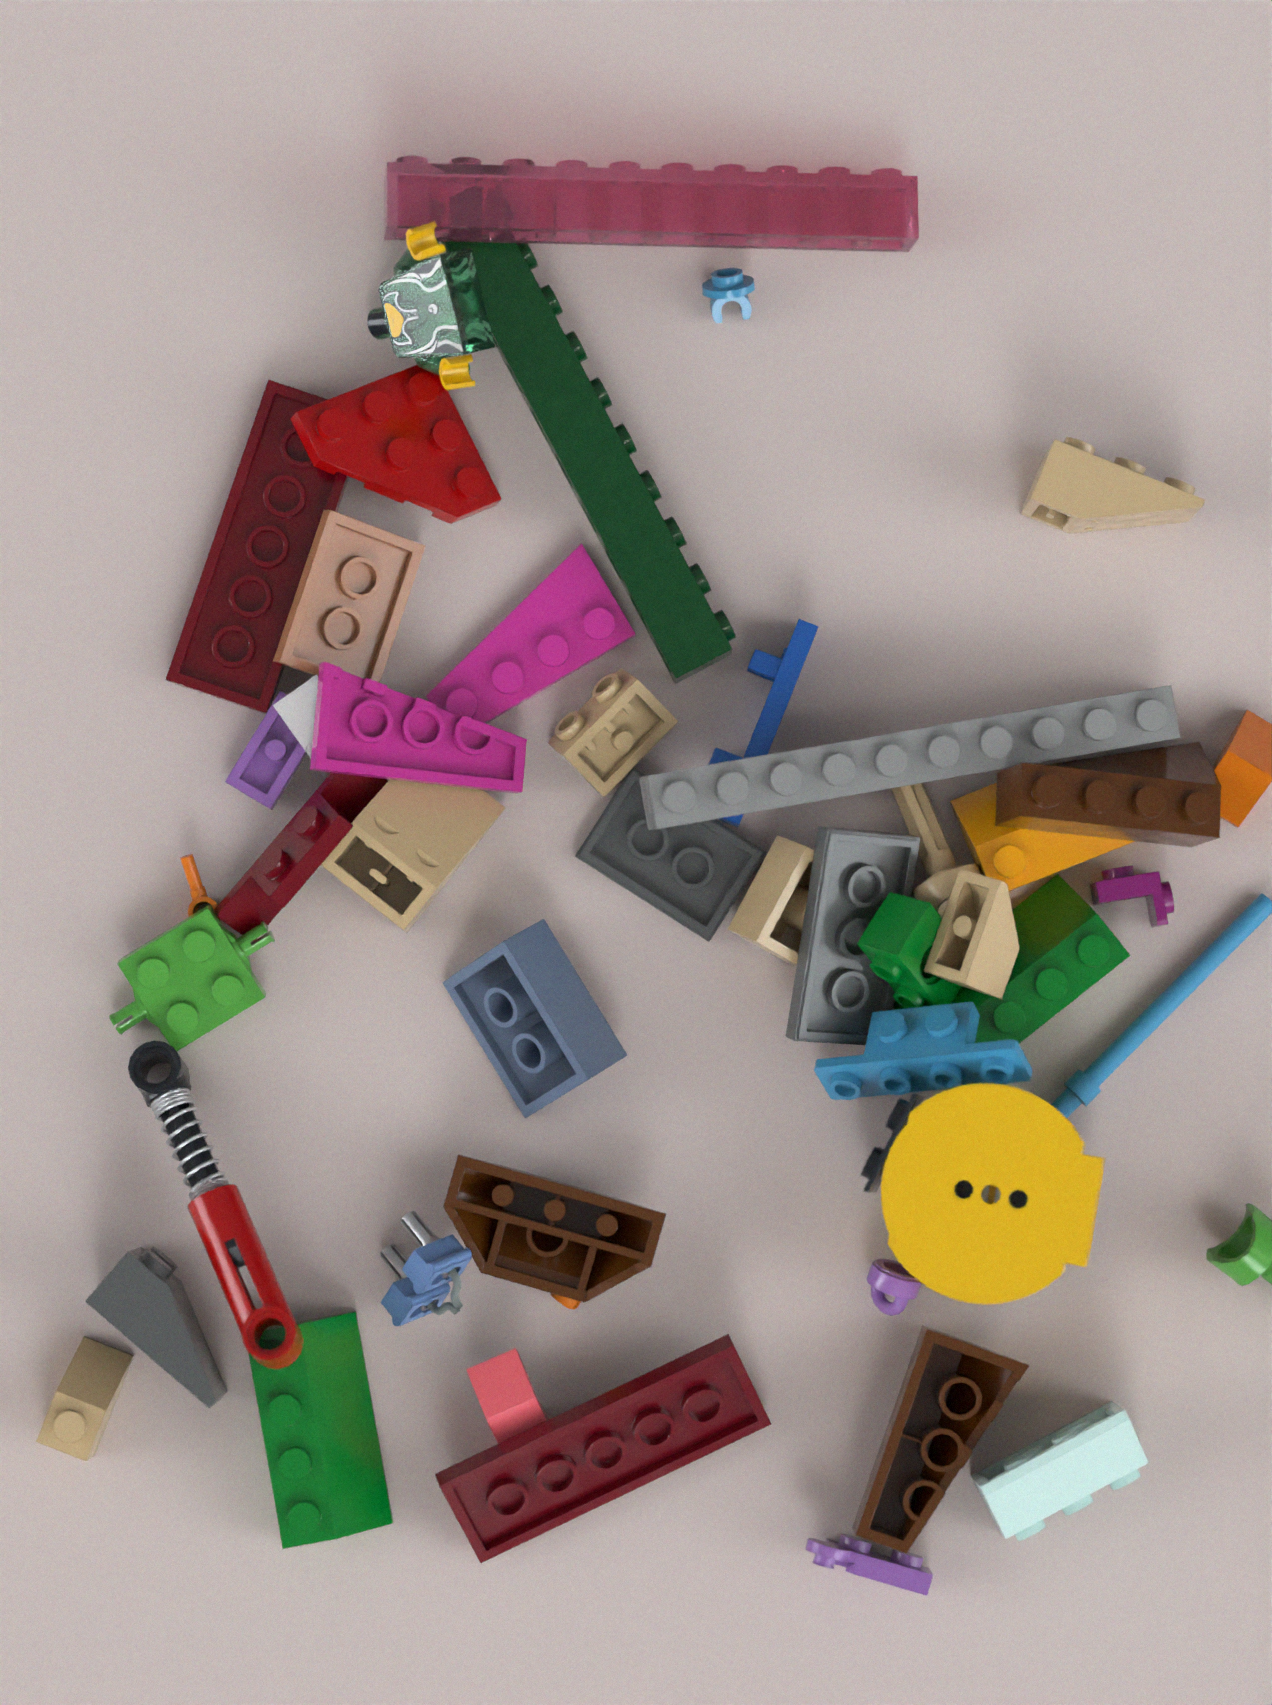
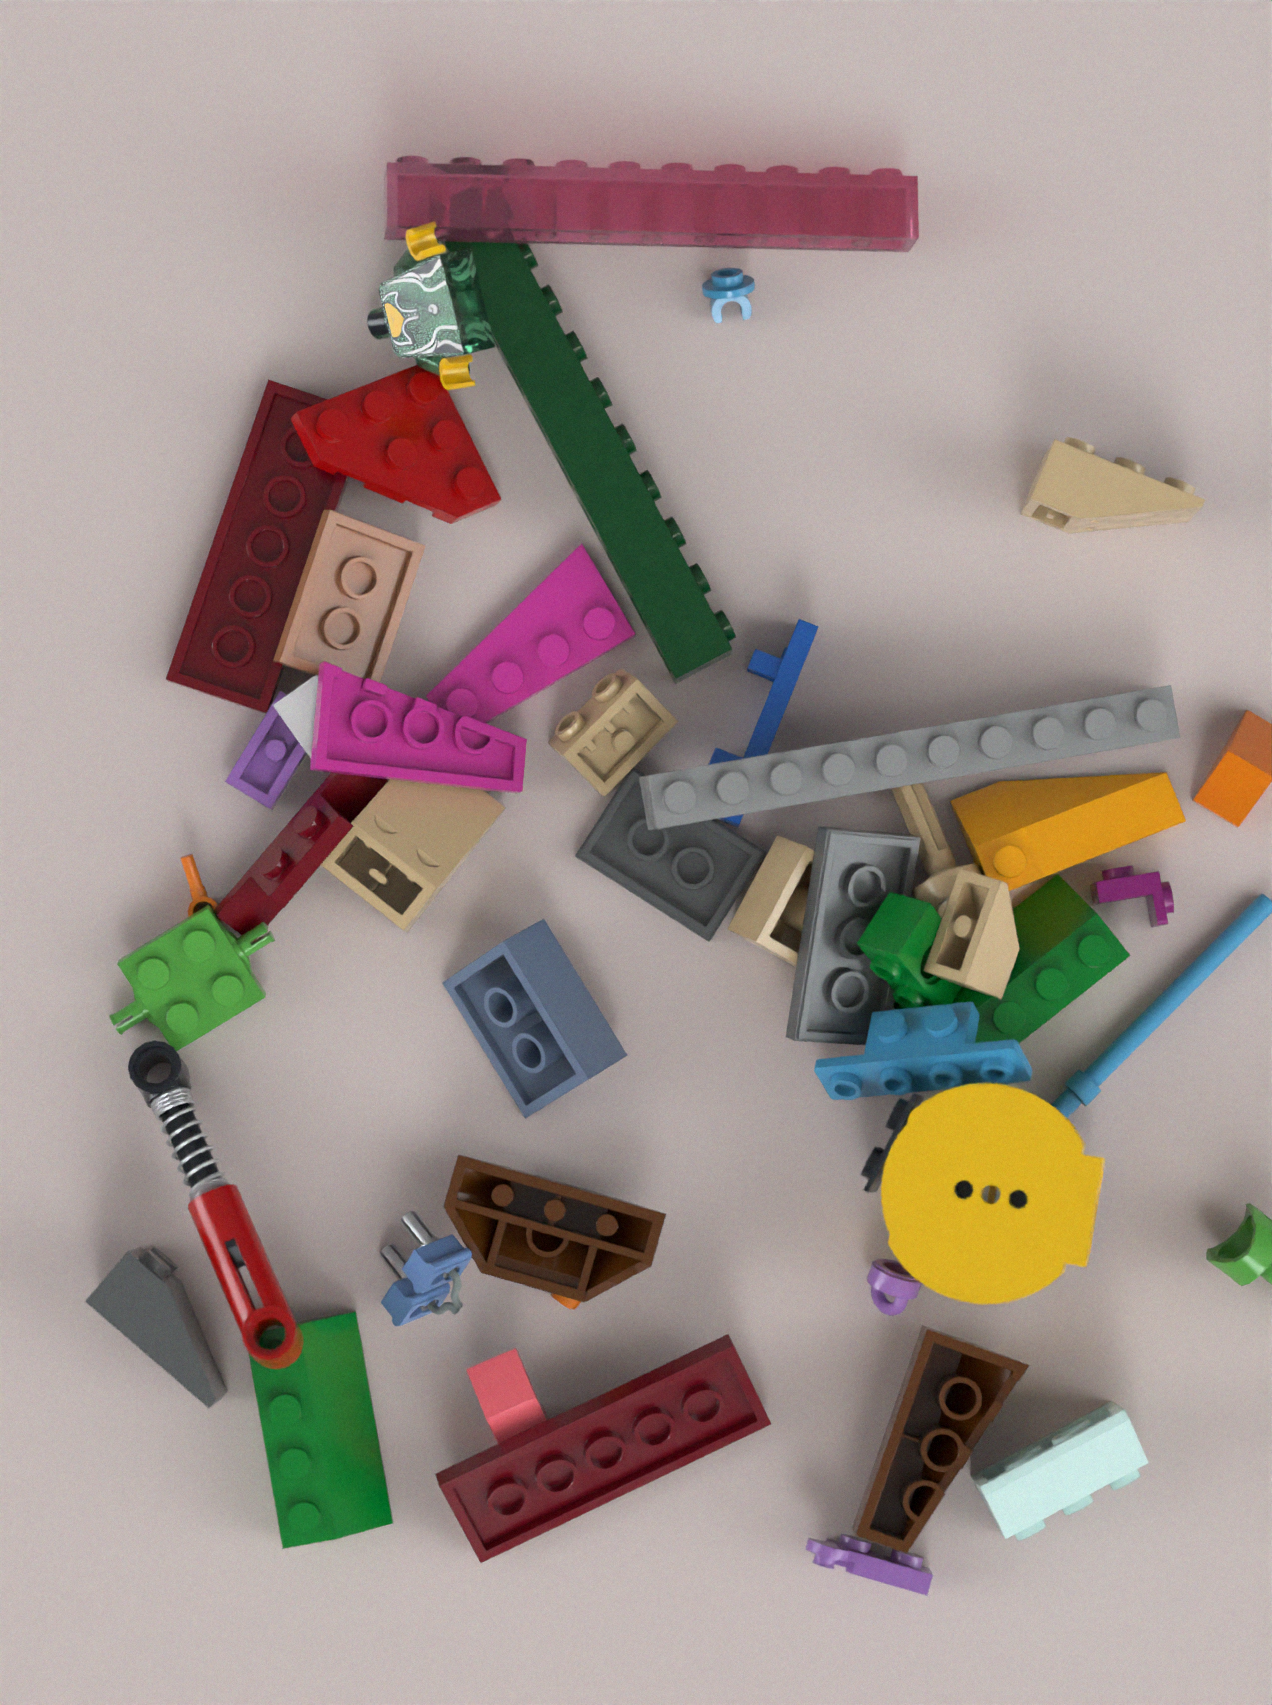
tan slope [36,1336,134,1461] -> none
reddish brown wedge [995,742,1221,847] -> none

